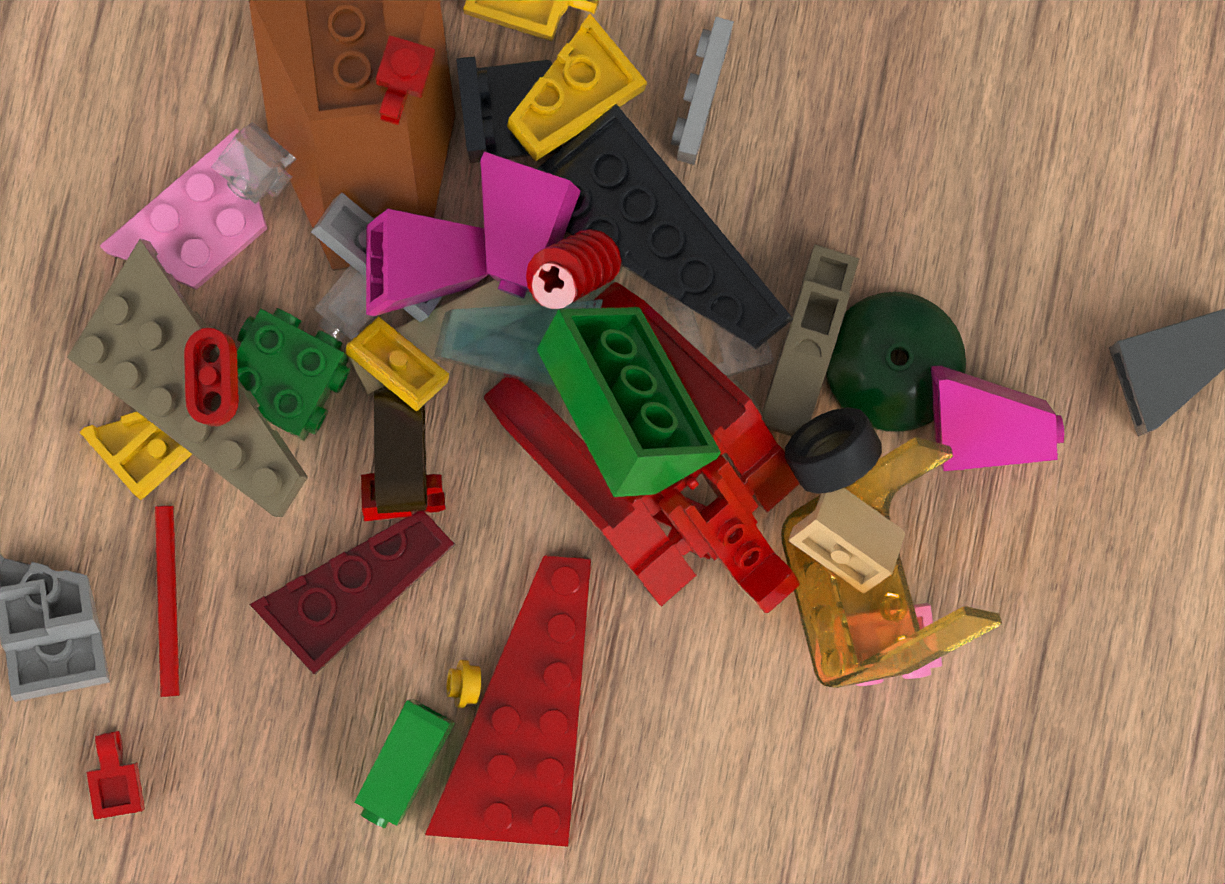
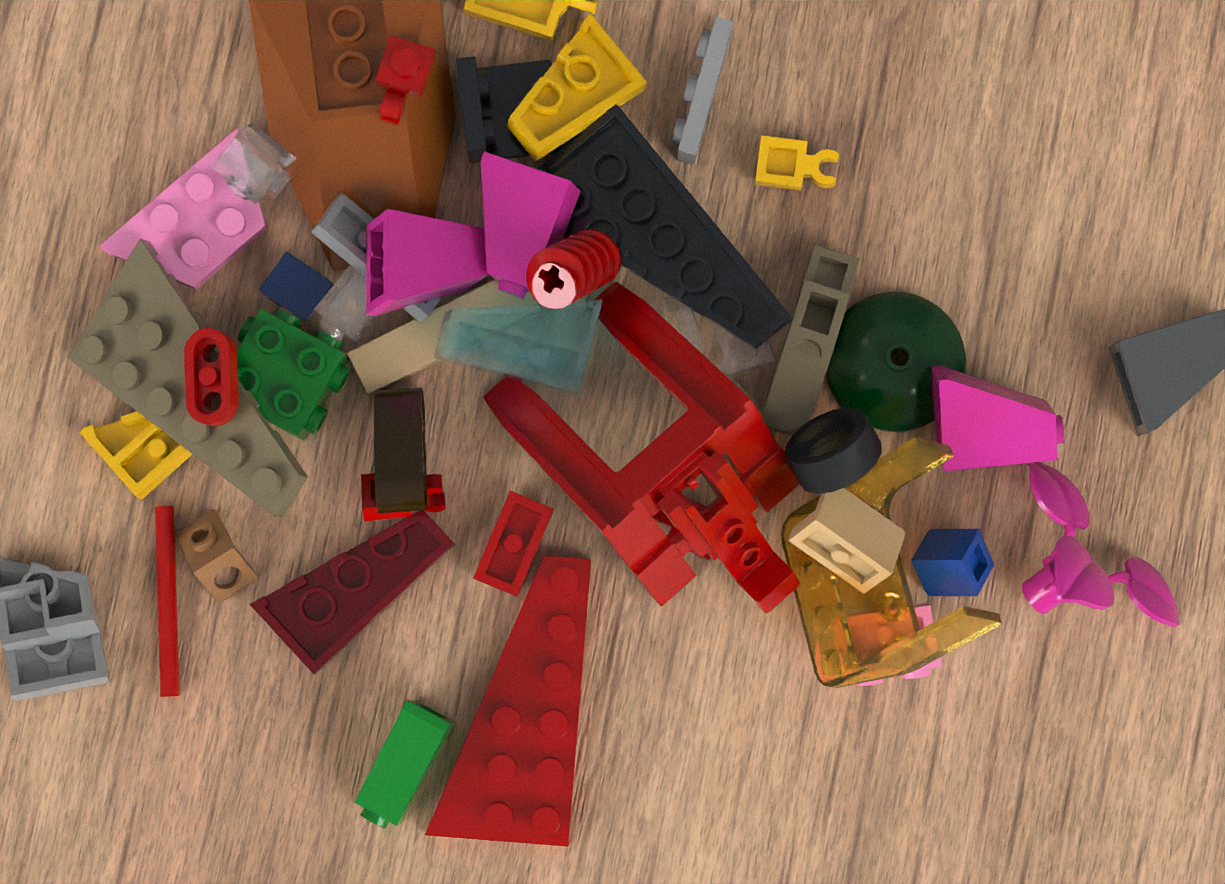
red plate [86,731,145,820] -> none
yellow plate [346,317,450,412] -> none
yellow plate [446,660,481,708] -> none
green slope [537,307,721,497] -> none
none -> medium nougat bracket [176,510,257,603]
none -> dark blue panel [259,251,337,321]
none -> red plate [473,491,554,597]
none -> yellow plate [754,135,839,191]
none -> blue panel [911,529,995,596]
none -> dark pink plant [1022,462,1180,627]

